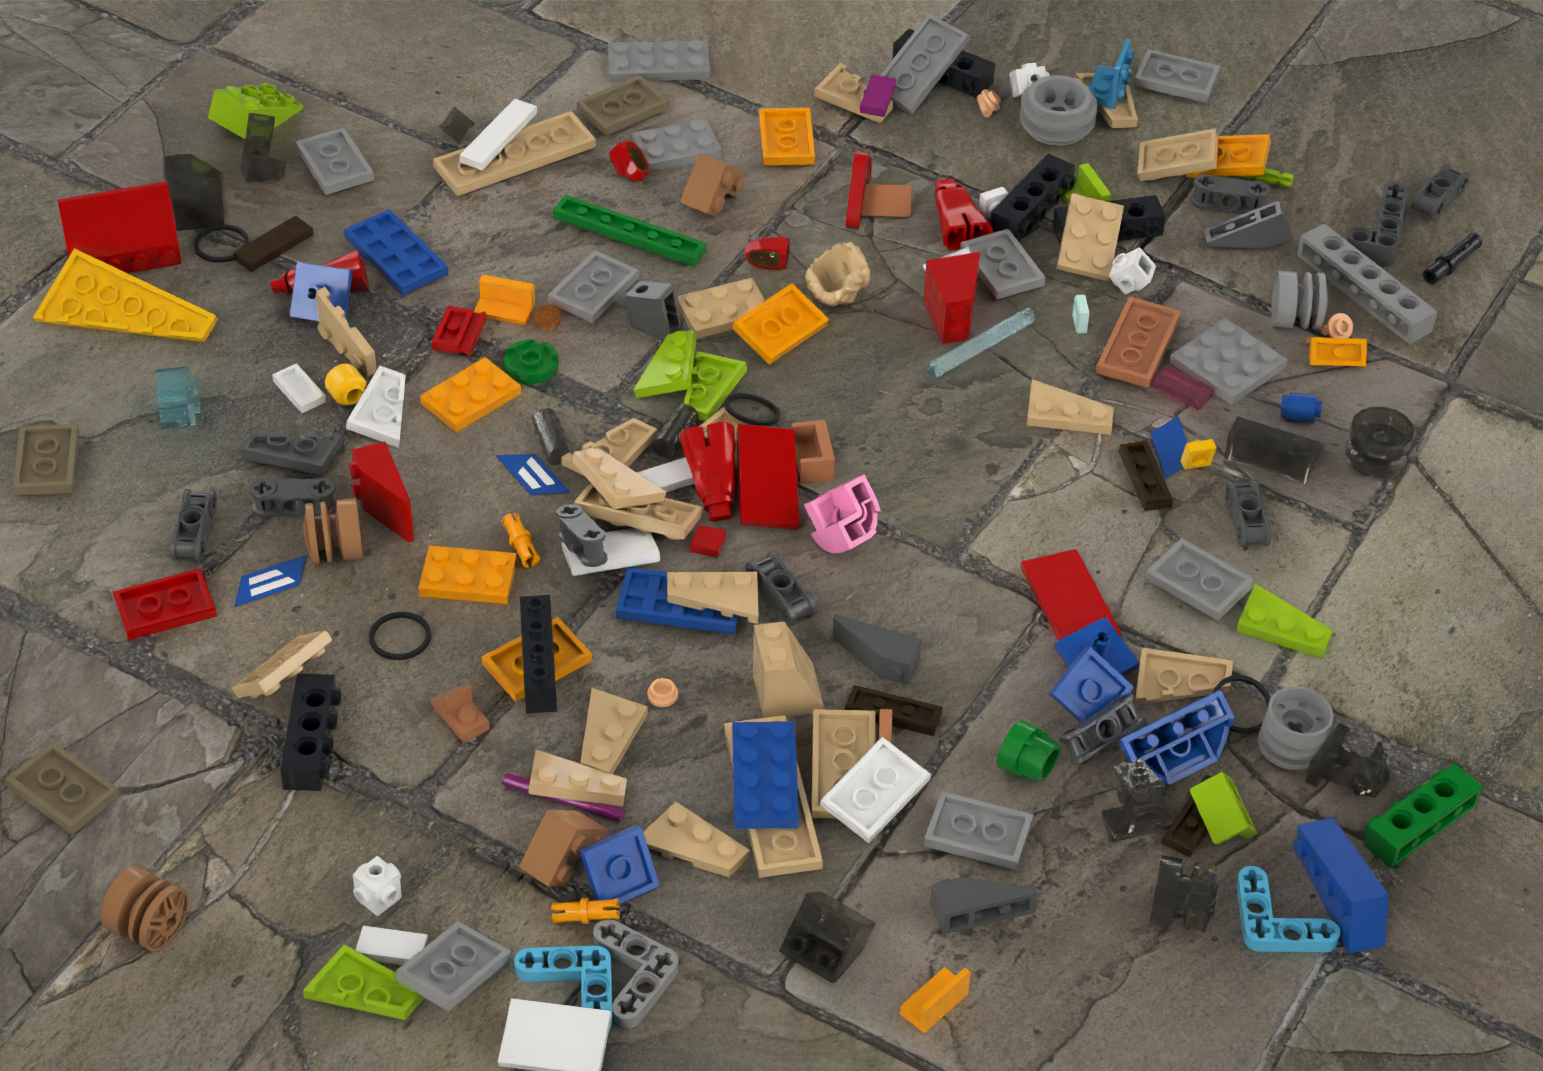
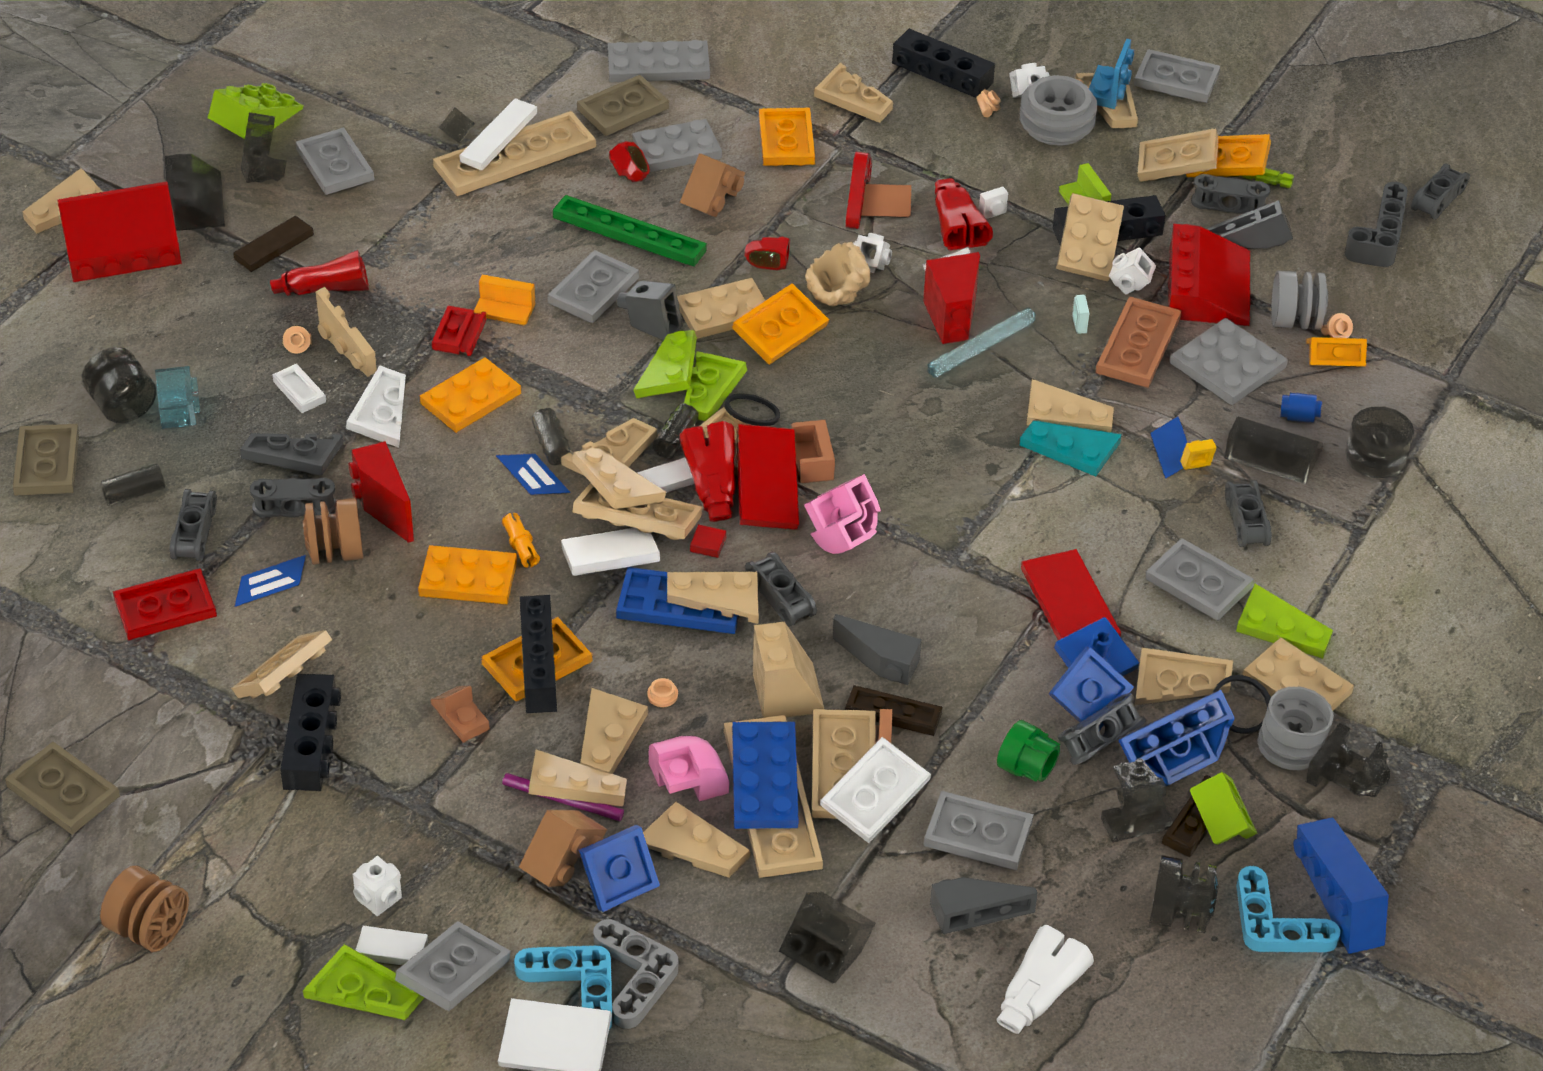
yellow wing [33,249,218,342] -> none
black piece [194,224,249,263] -> none
tile [290,262,353,321] -> none
yellow head [325,364,367,405] -> none
blue plate [344,209,448,296] -> none
black piece [369,612,431,660] -> none
green tile [503,339,559,384] -> none
clear orange plate [534,305,561,330] -> none
light orange pin [551,898,620,924] -> none
dark grey piece [556,504,608,567] -> none
magenta tile [860,75,896,117] -> none
light grey tile [880,14,970,115] -> none
light orange panel [899,967,971,1034] -> none
light grey plate [960,229,1046,300] -> none
black brick [991,154,1076,242] -> none
dark brown tile [1119,440,1173,511] -> none
clear pink tile [1151,365,1214,411] -> none
light grey brick [1297,224,1437,344] -> none
green brick [1363,763,1483,869] -> none
black pin [1423,233,1482,285] -> none
none -> tan wing [22,168,103,234]
none -> clear smoke wheel [81,347,157,423]
none -> clear smoke axle [100,464,165,506]
none -> light nougat plate [283,326,312,354]
none -> bright pink brick [648,736,729,802]
none -> white brick [853,233,892,273]
none -> white piece [997,925,1094,1034]
none -> teal wing [1019,420,1122,477]
none -> red slope [1168,224,1250,326]
none -> tan plate [1243,637,1354,711]

